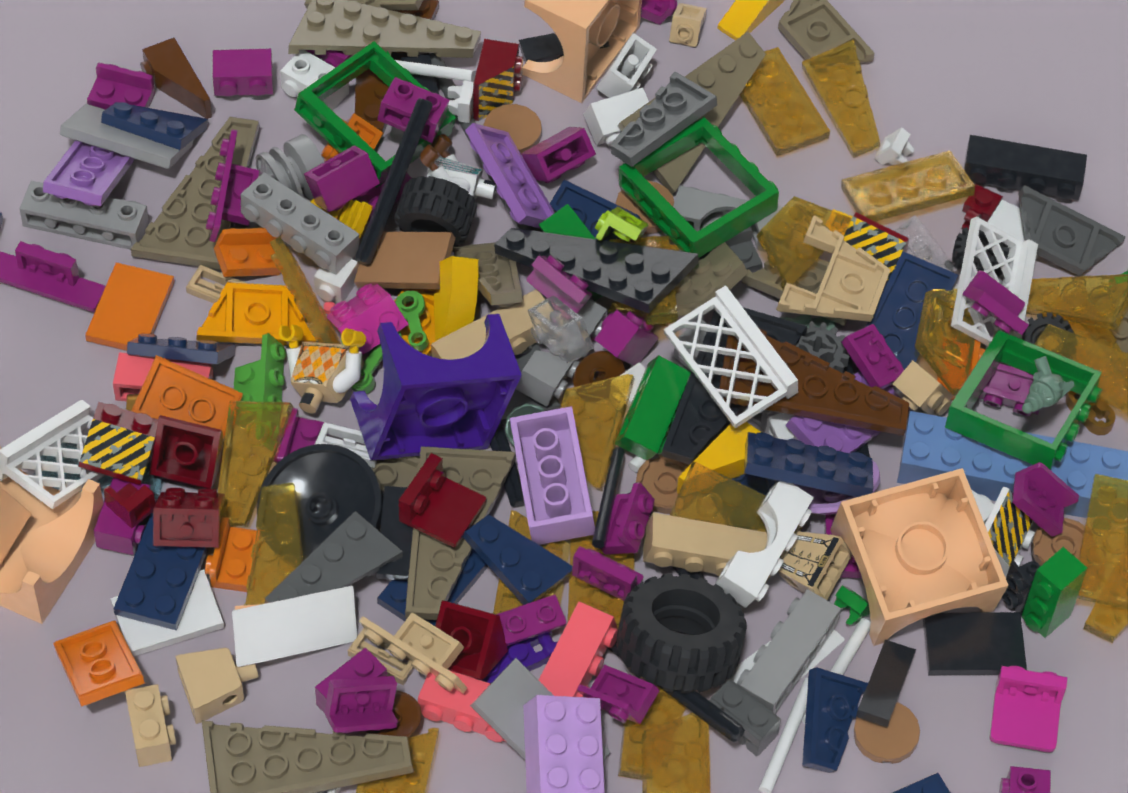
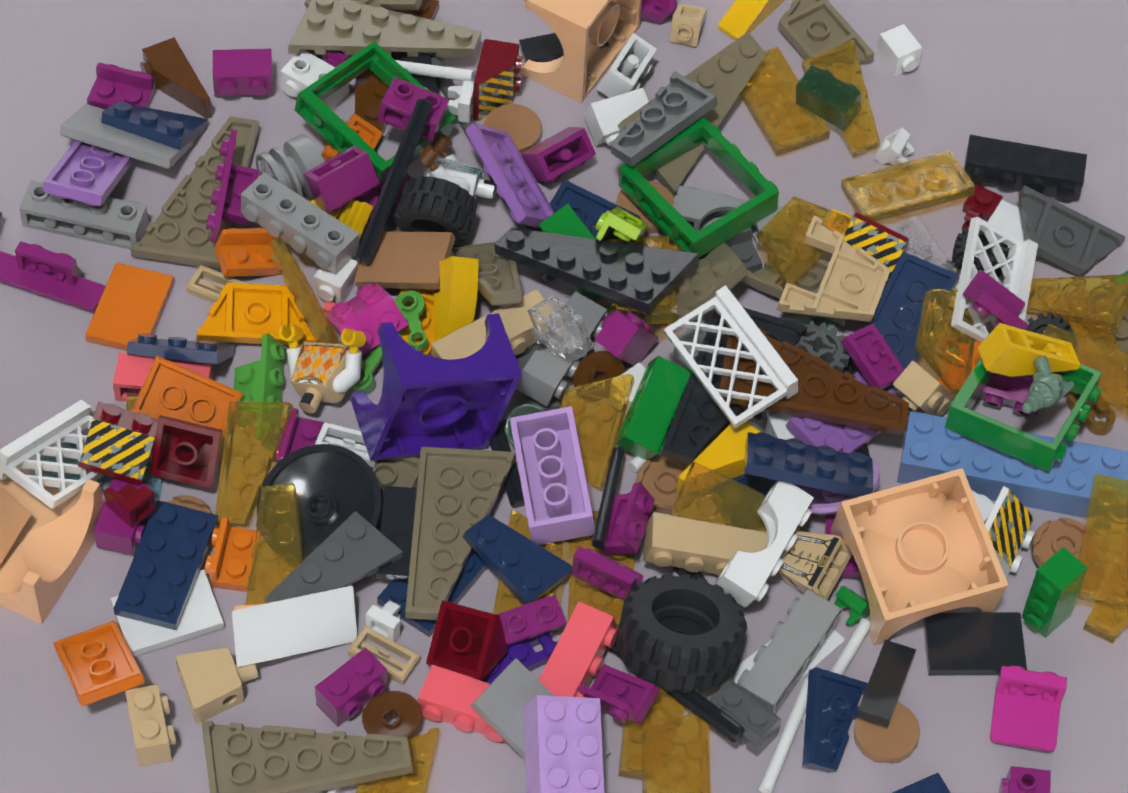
dark red bracket [153,487,225,548] -> none
magenta bracket [324,676,398,733] -> none
tan bracket [359,612,467,694] -> none
dark red bracket [399,453,486,547] -> none
magenta bracket [526,255,593,317] -> none
black hinge [1002,560,1040,617] -> none
magenta bracket [1013,462,1079,537] -> none
none -> white tile [366,600,401,642]
none -> clear green brick [796,65,861,131]
none -> white brick [876,24,922,76]
none -> yellow slope [978,323,1081,377]

